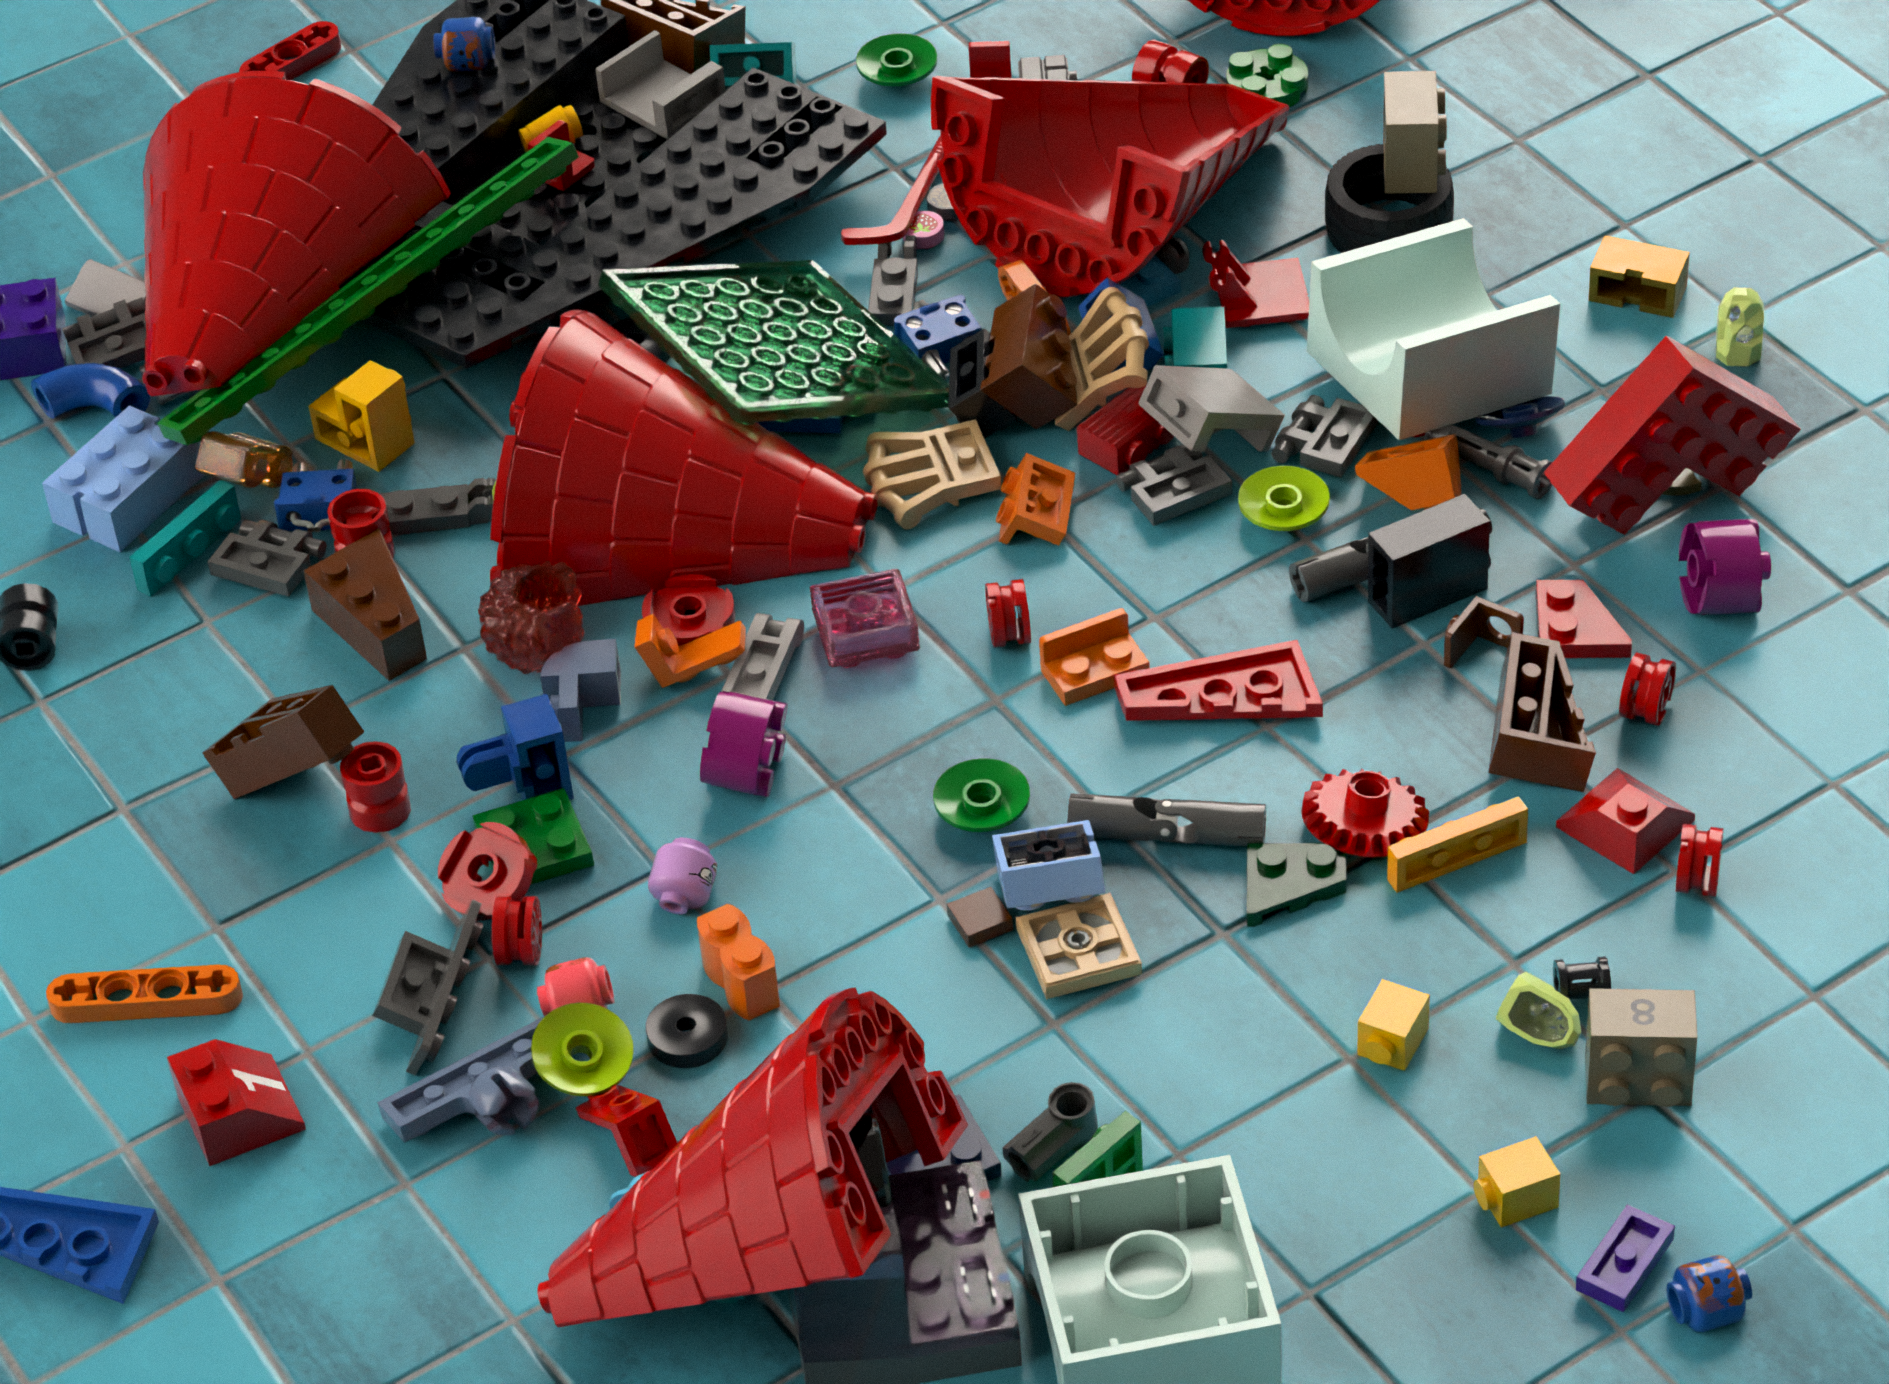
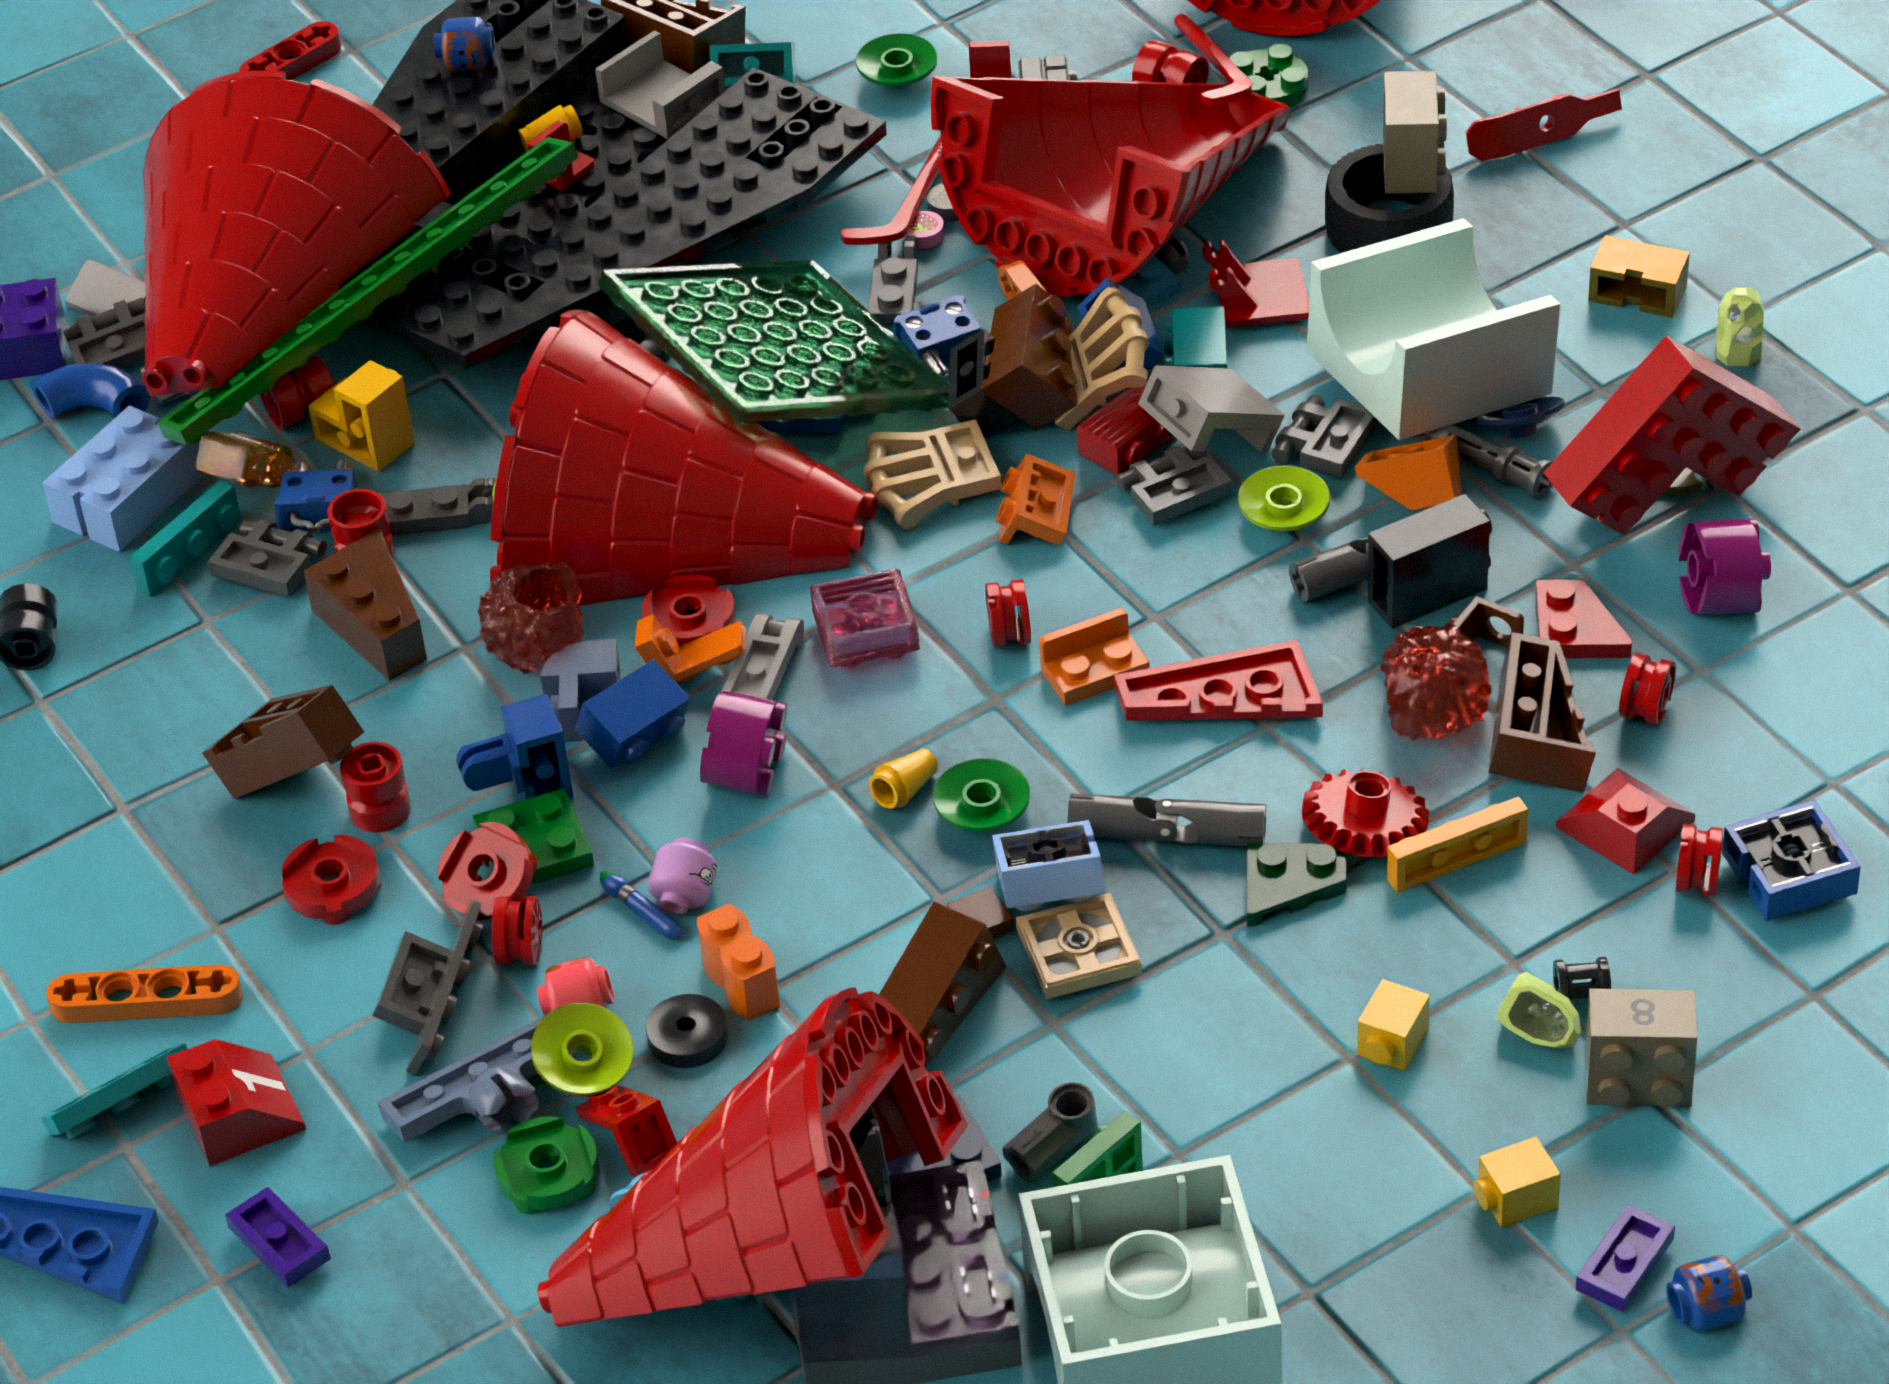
none -> teal plate [41,1043,188,1139]
none -> dark purple plate [225,1186,331,1288]
none -> red wheel [259,354,334,430]
none -> red plate [281,835,382,925]
none -> green plate [493,1116,599,1214]
none -> blue brick [574,659,691,769]
none -> blue piece [599,871,682,940]
none -> yellow cone [869,749,938,809]
none -> reddish brown wedge [879,901,1007,1068]
none -> red piece [1174,13,1252,106]
none -> clear red hair [1380,623,1492,741]
none -> red piece [1465,88,1622,161]
none -> piece [1722,799,1861,921]

